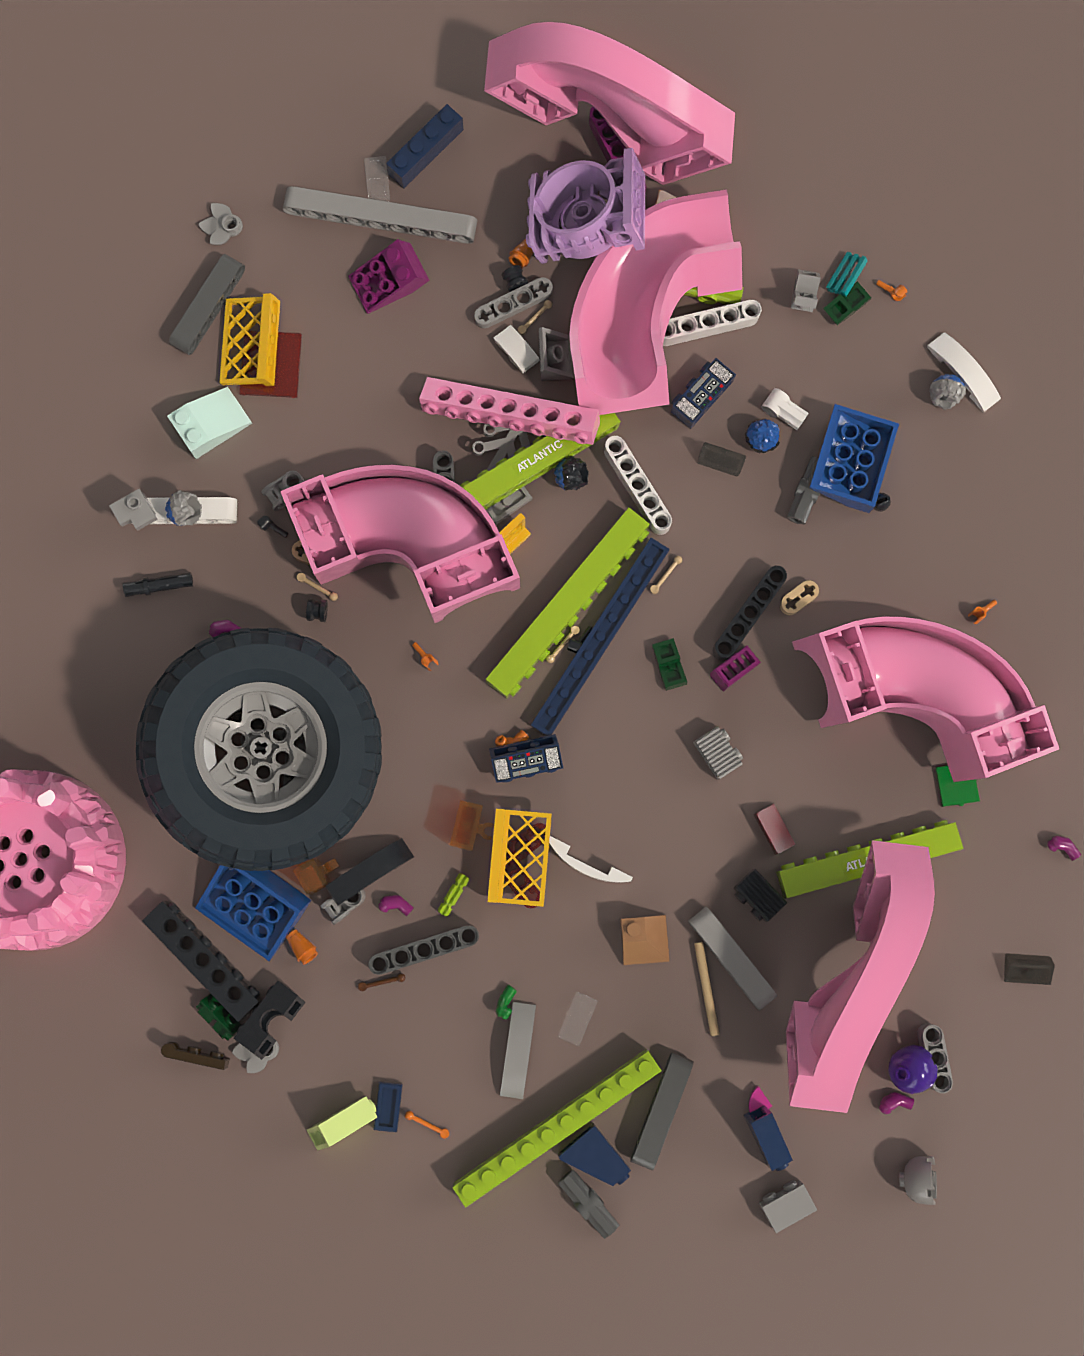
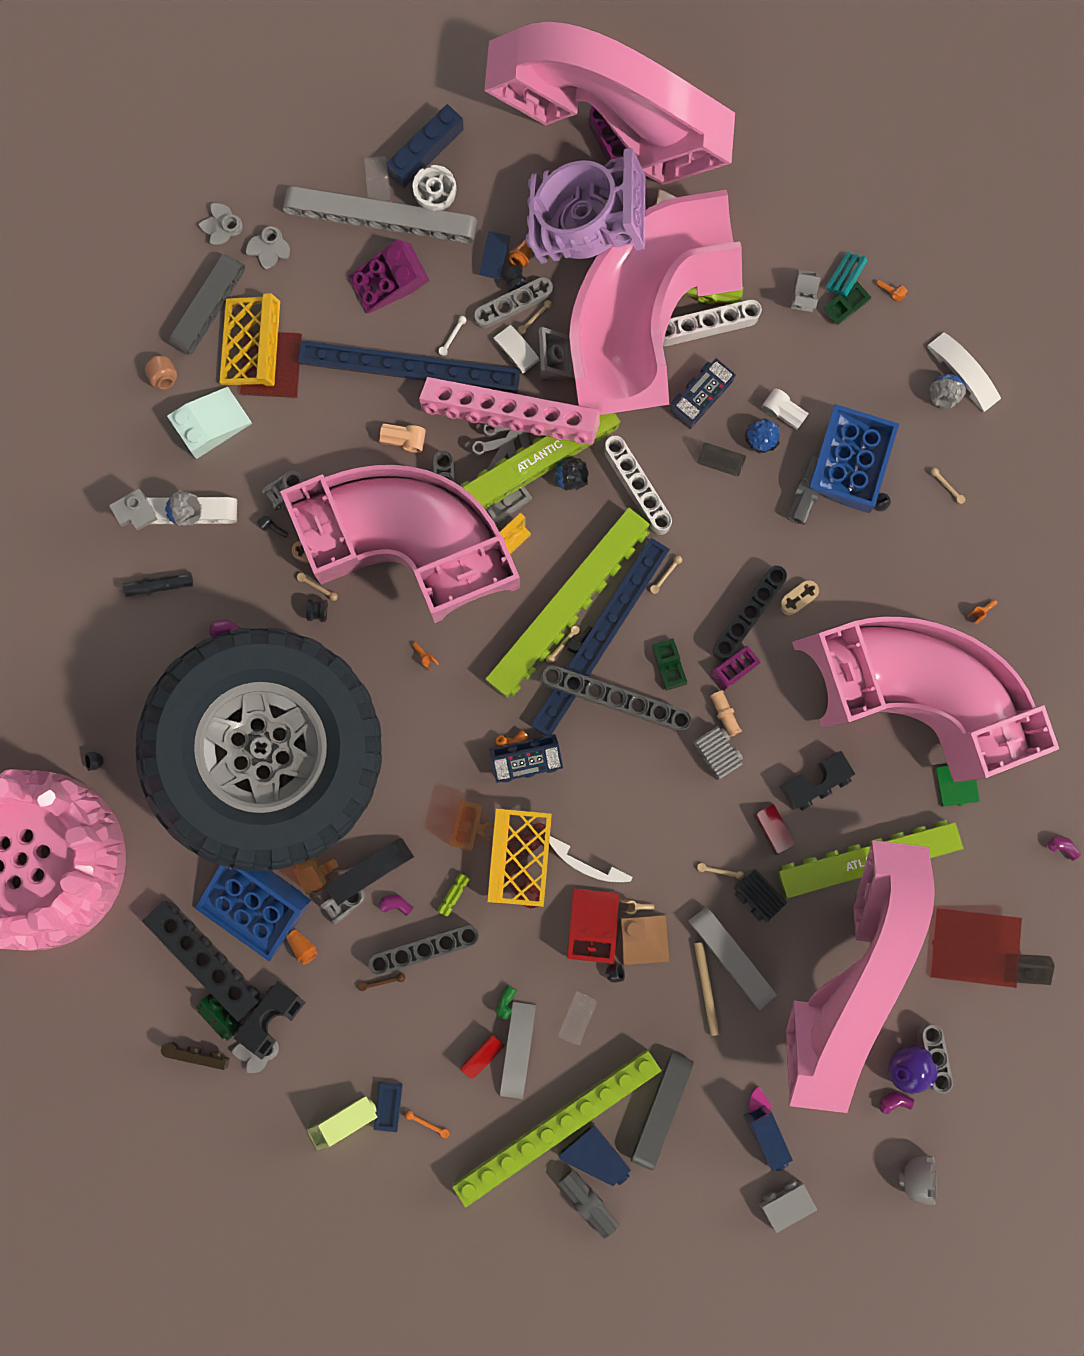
none -> black hinge [85,752,104,771]
none -> nougat head [144,356,177,389]
none -> light grey plate [246,226,290,270]
none -> dark blue plate [298,341,521,393]
none -> light nougat piece [379,424,426,453]
none -> white cylinder [412,165,457,211]
none -> white hinge [439,316,466,356]
none -> red slope [460,1034,505,1079]
none -> dark blue slope [479,231,510,280]
none -> dark grey beam [540,666,692,731]
none -> red slope [567,889,619,964]
none -> black hinge [605,963,625,983]
none -> tan hand [621,899,654,914]
none -> tan hinge [697,863,744,880]
none -> light nougat pin [710,690,742,737]
none -> black arch [779,751,855,811]
none -> tan hinge [930,468,965,504]
none -> clear red piece [931,908,1022,988]

